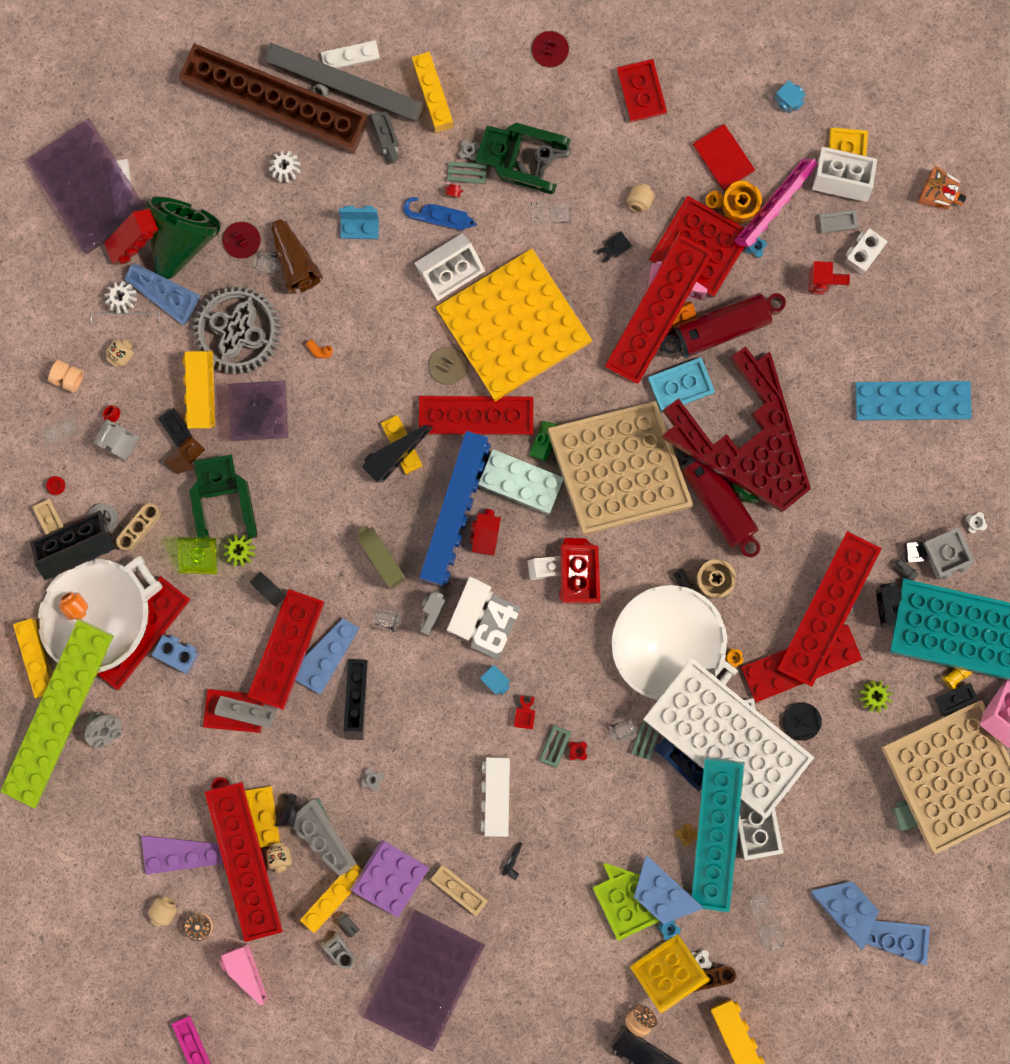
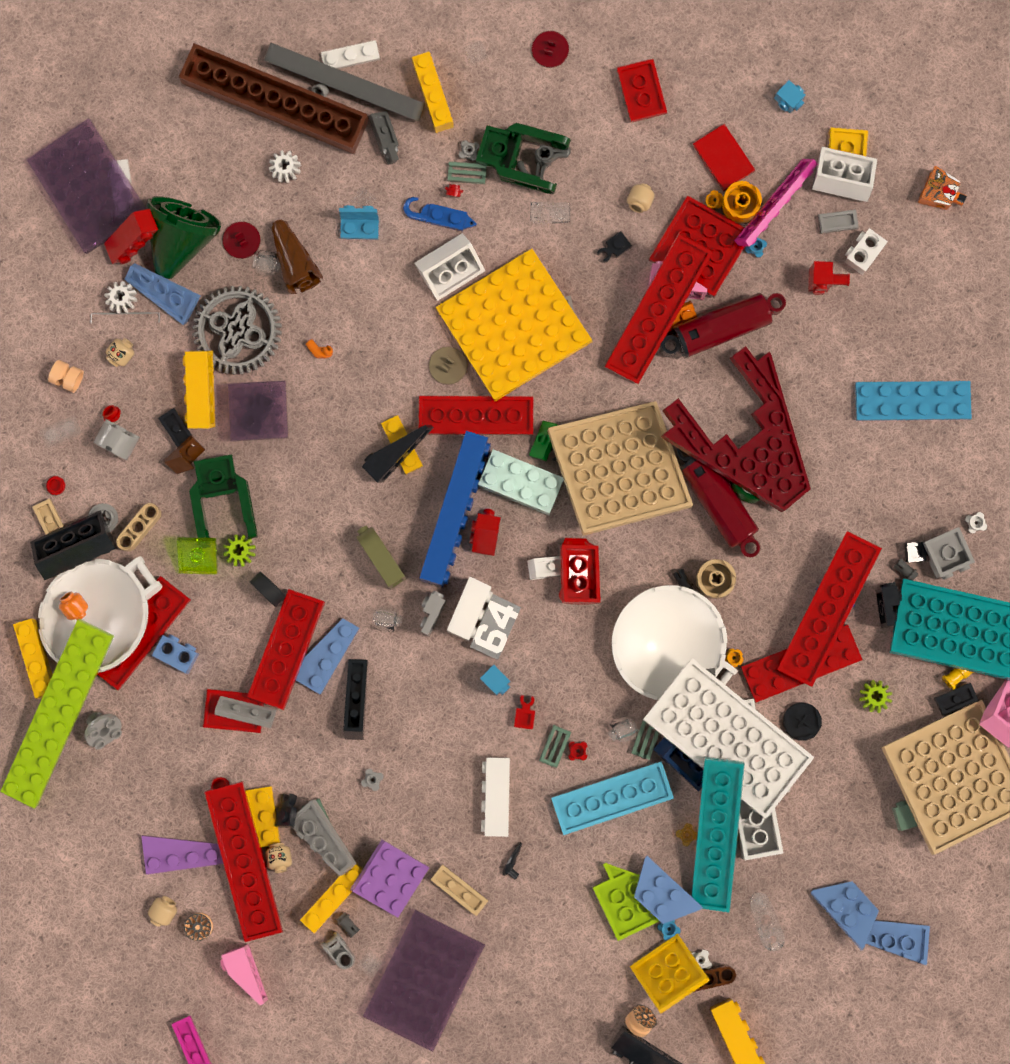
medium azure plate [648,357,715,414] -> none
none -> medium azure plate [551,761,674,835]

